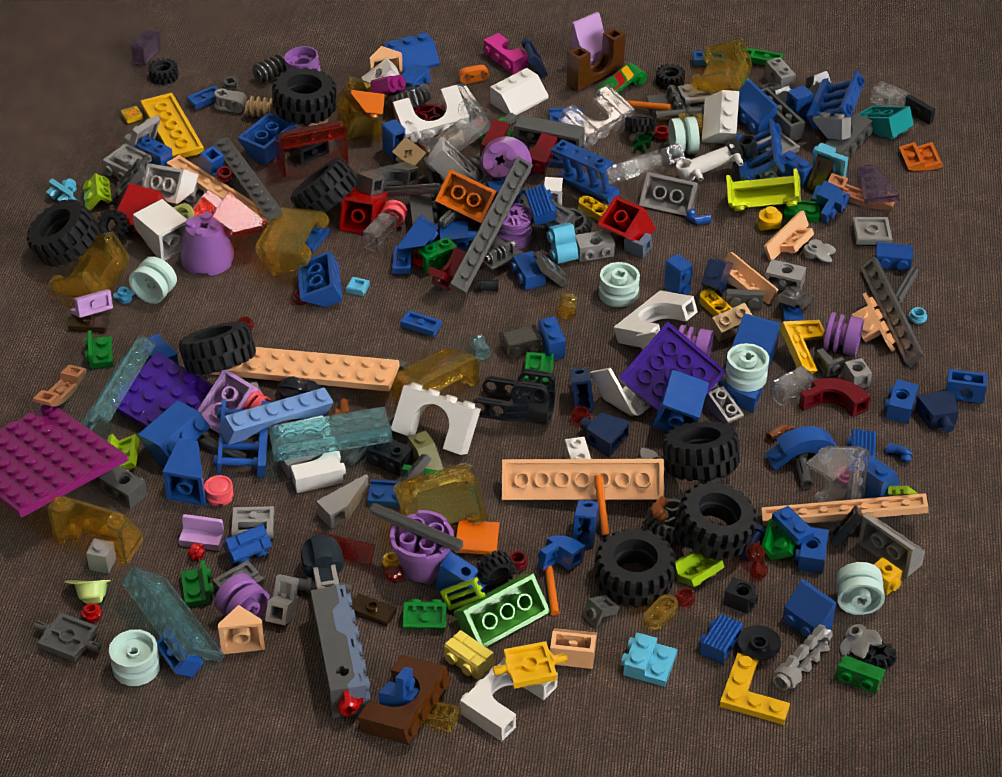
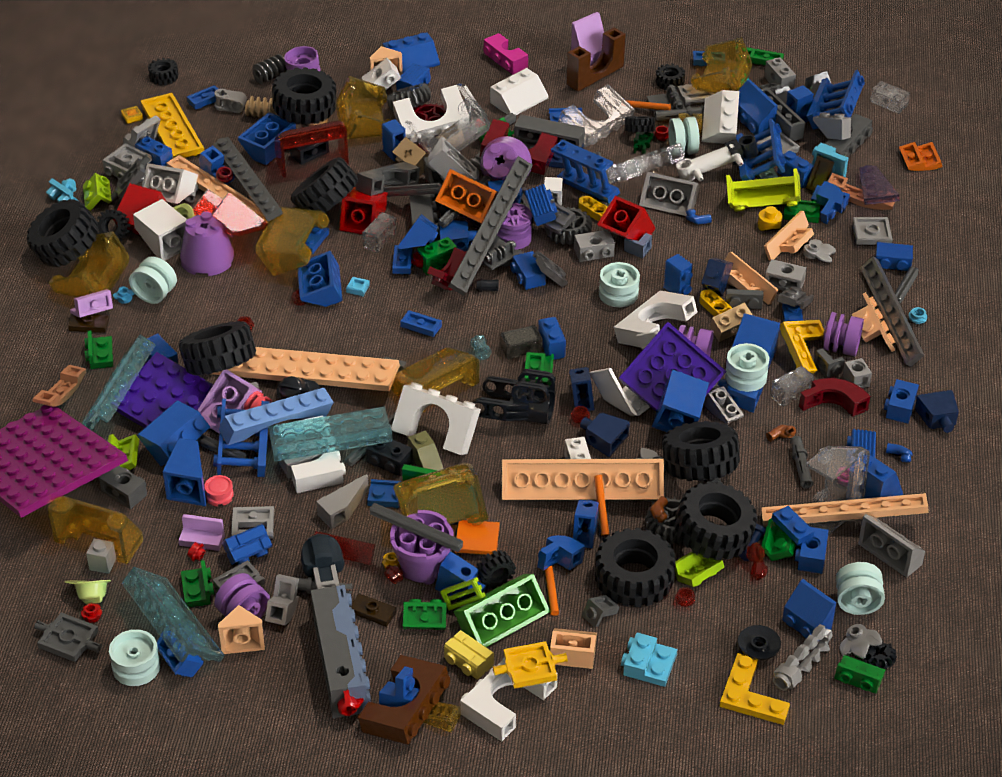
clear purple brick [130,30,161,65] -> none
dark grey bush [223,76,238,91] -> none
dark orange arm [330,398,349,421] -> none
orange slope [344,90,385,119] -> none
magenta brick [370,75,406,95] -> none
coral wheel [380,200,407,228] -> none
dark grey plate [398,454,432,490] -> none
orange beam [458,65,489,84] -> none
dark red plate [510,551,528,570] -> none
dark blue plate [521,38,548,78] -> none
medium azure brick [547,222,578,264] -> none
clear yellow wheel [558,293,577,319] -> none
green door [596,63,647,100] -> none
clear yellow plate [644,595,678,629] -> none
blue brick [698,613,743,664] -> none
black brick [724,577,758,614] -> none
blue arch [765,426,838,470] -> none
black plate [830,506,863,547] -> none
teal slope [858,106,914,139] -> none
yellow brick [874,557,902,595] -> none
lime tile [888,486,919,496] -> none
black plate [905,95,936,125] -> none
blue brick [945,369,987,403] -> none

